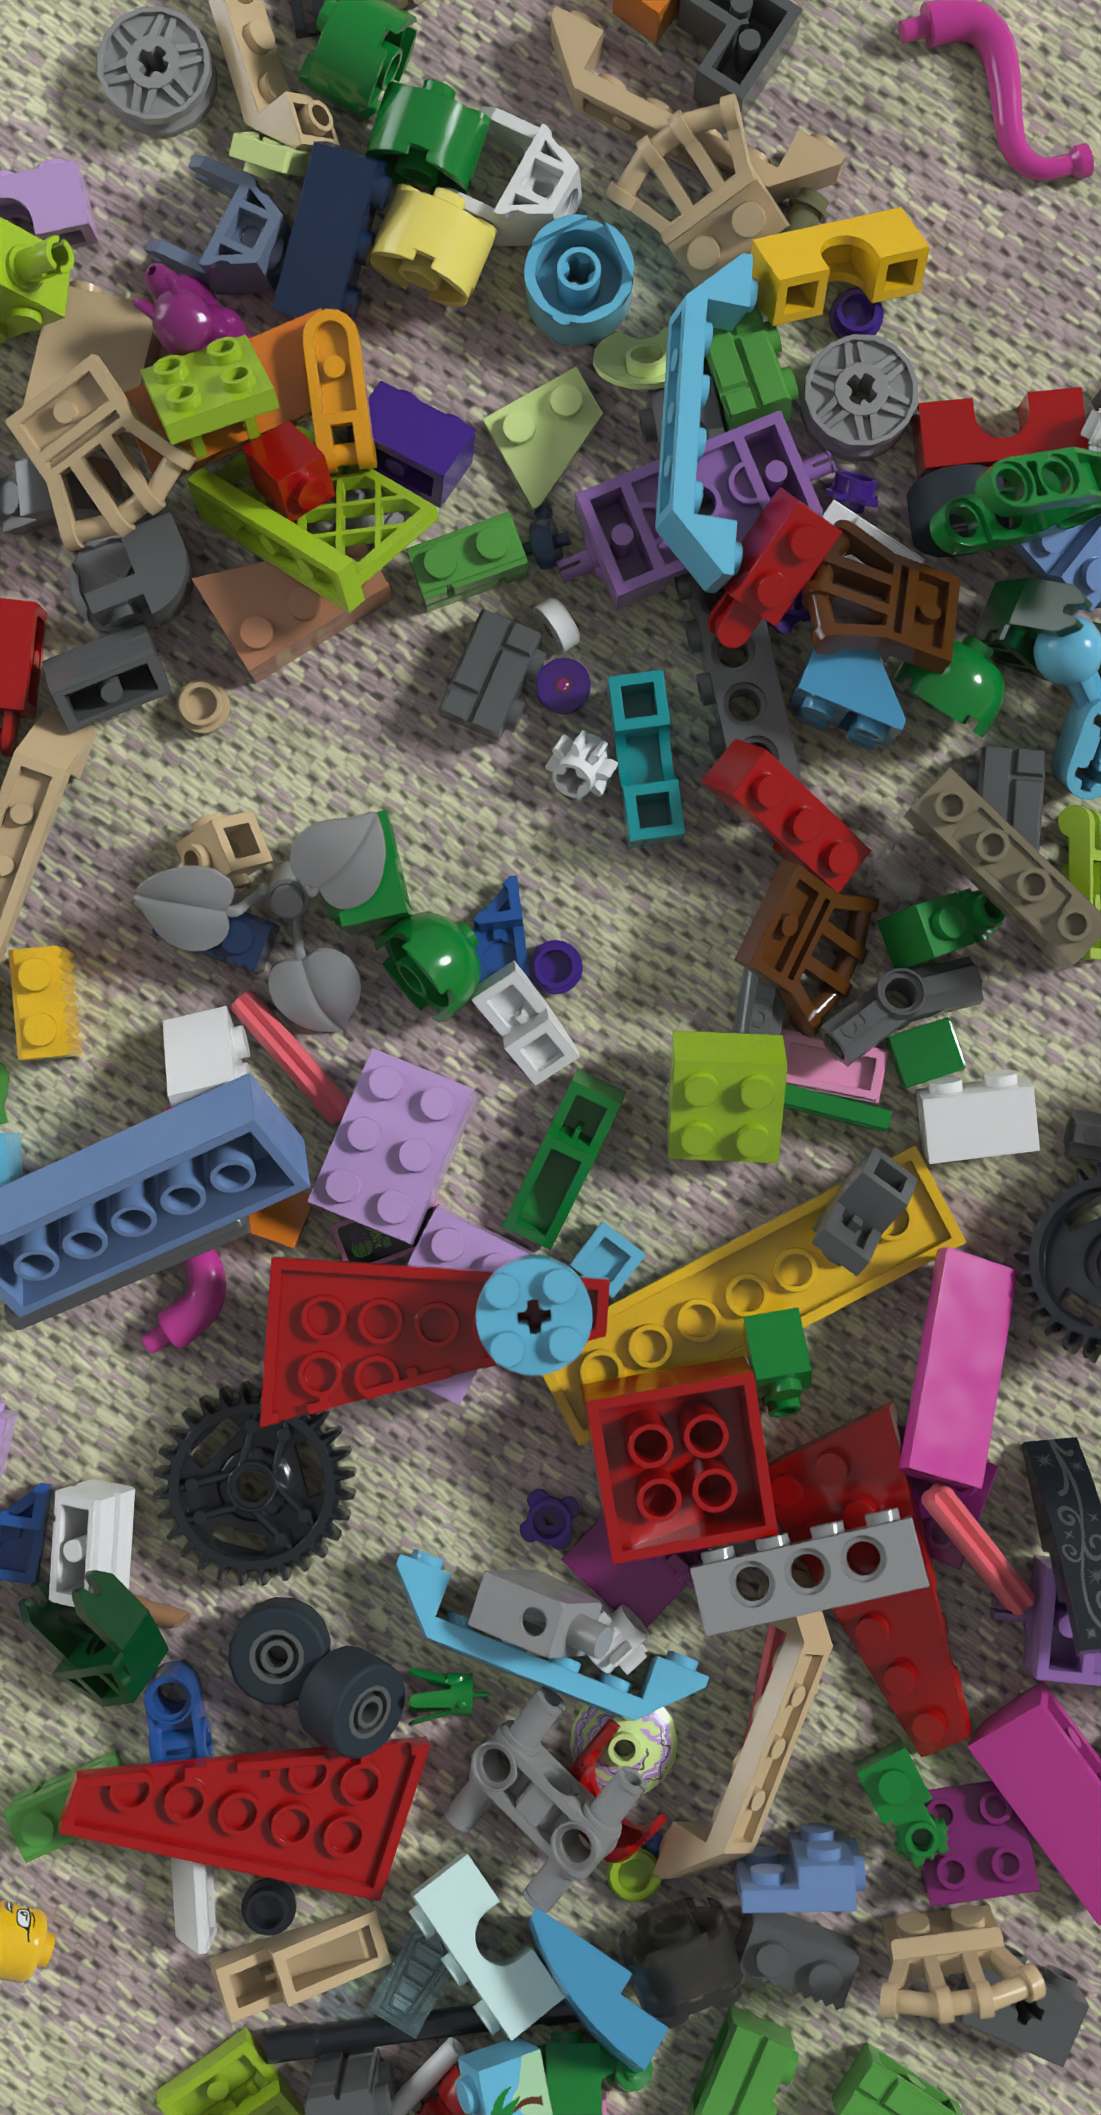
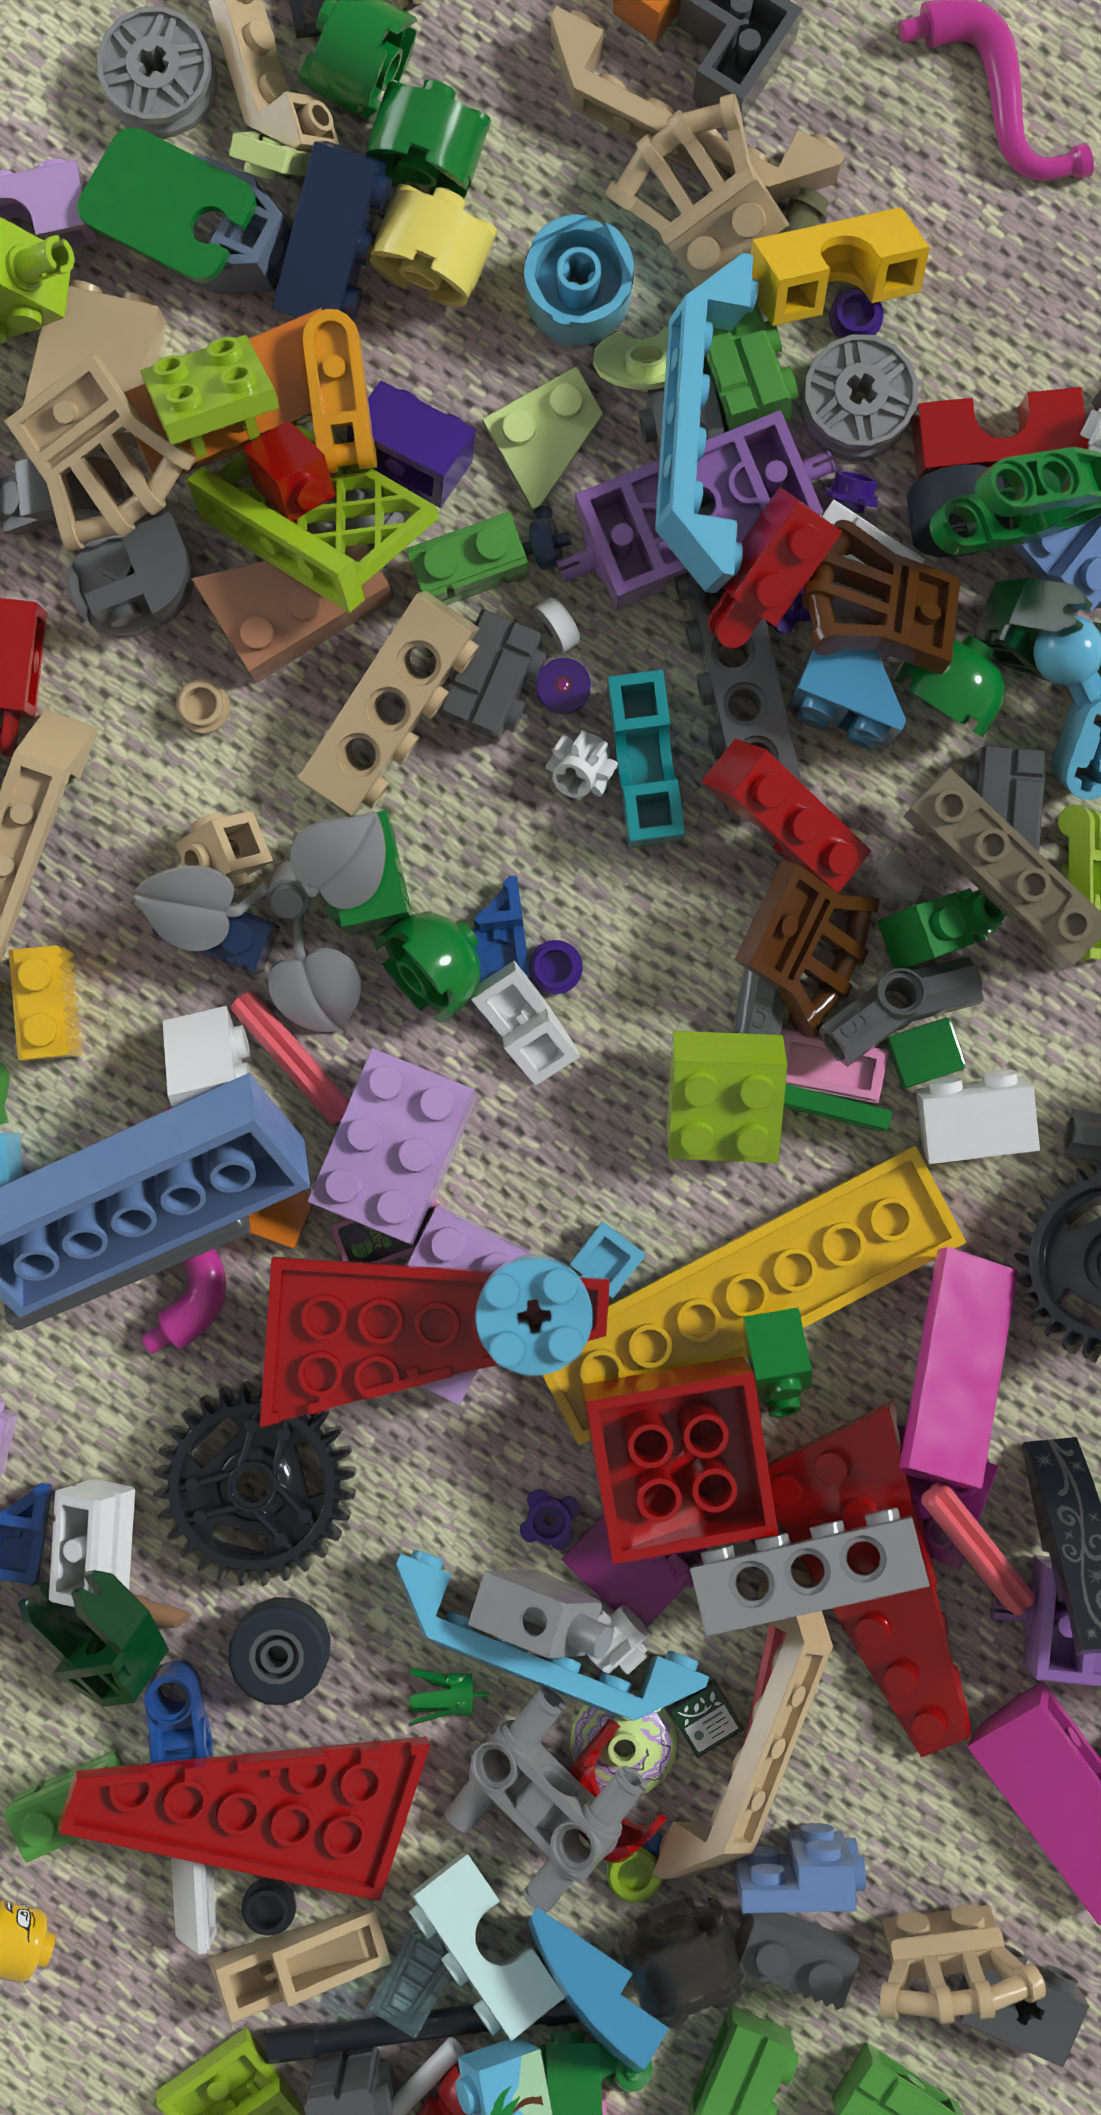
dark grey brick [42,621,172,733] -> none
magenta animal [131,263,254,356] -> none
black wheel [298,1645,405,1759] -> none
white piece [432,106,582,246] -> none
green slope [502,1069,626,1250] -> none
dark grey brick [811,1146,919,1276] -> none
green brick [852,1738,950,1868] -> none
magenta hinge [921,1781,1041,1907] -> none
none -> green piece [77,127,257,283]
none -> tan brick [298,590,480,816]
none -> tile [668,1679,744,1758]

